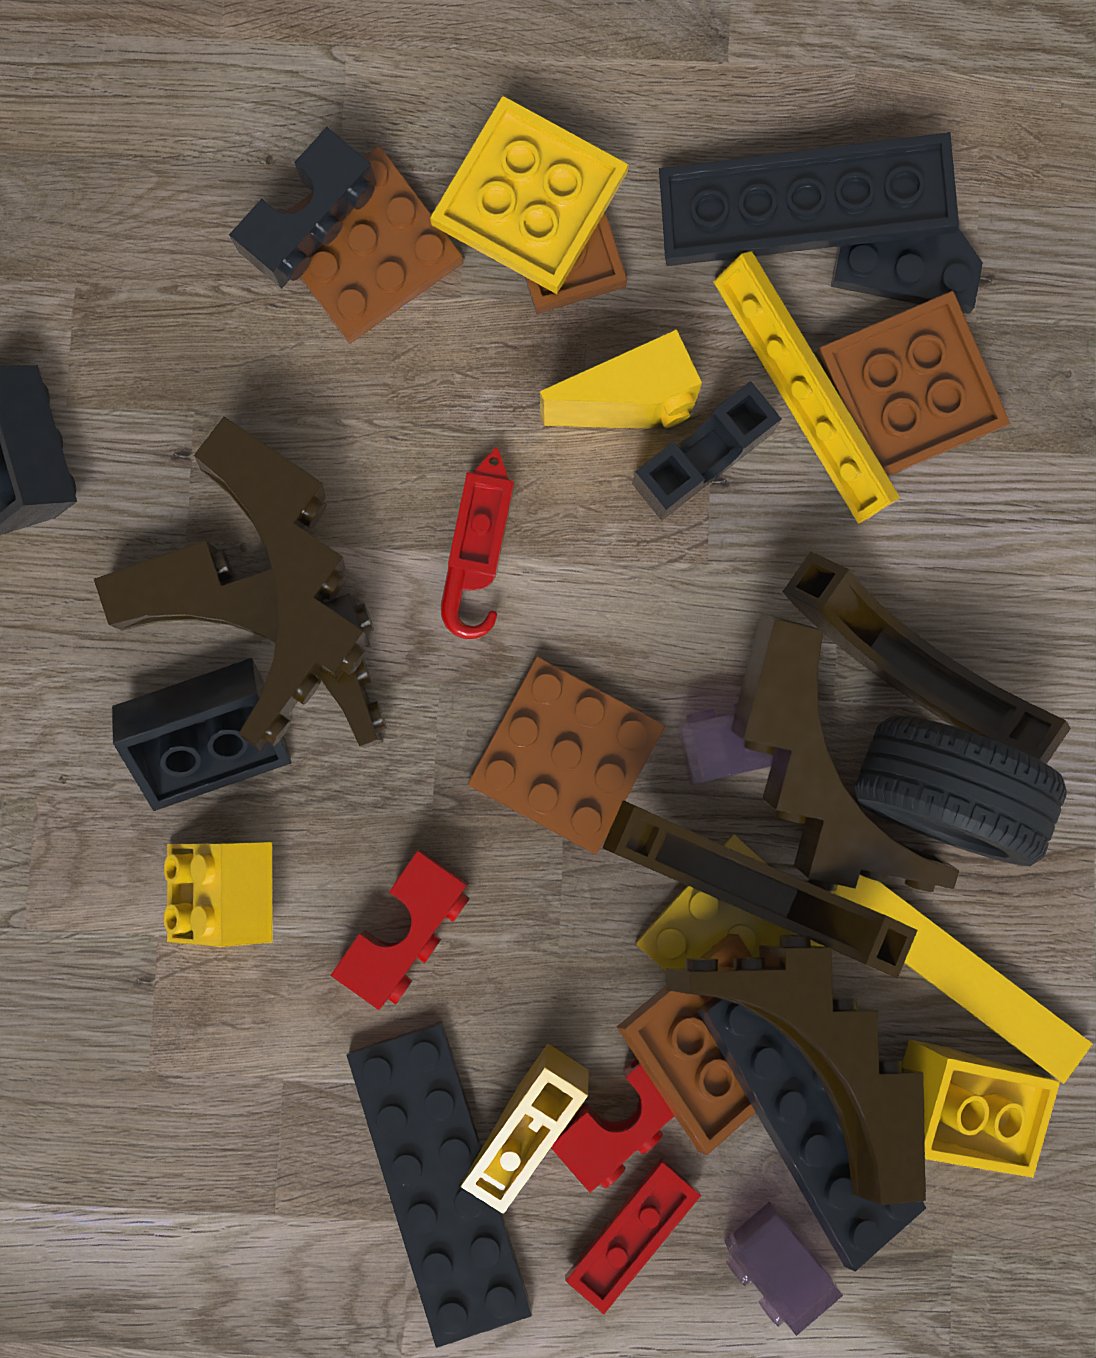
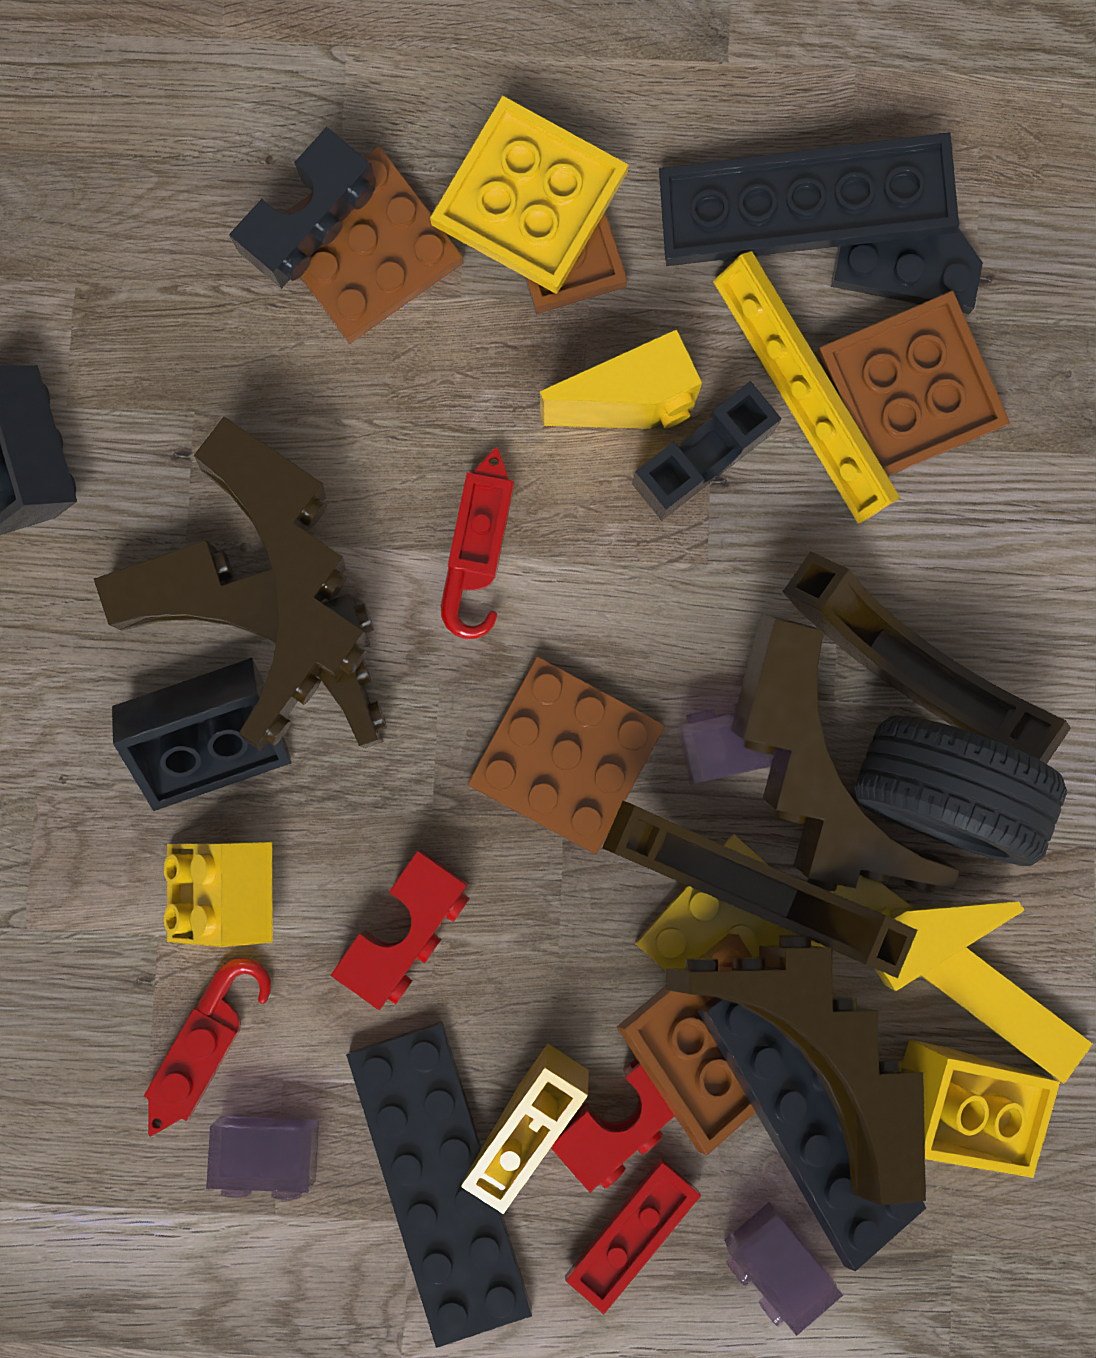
none -> red plate [143,958,271,1137]
none -> clear purple brick [206,1116,319,1200]
none -> yellow slope [875,899,1024,991]

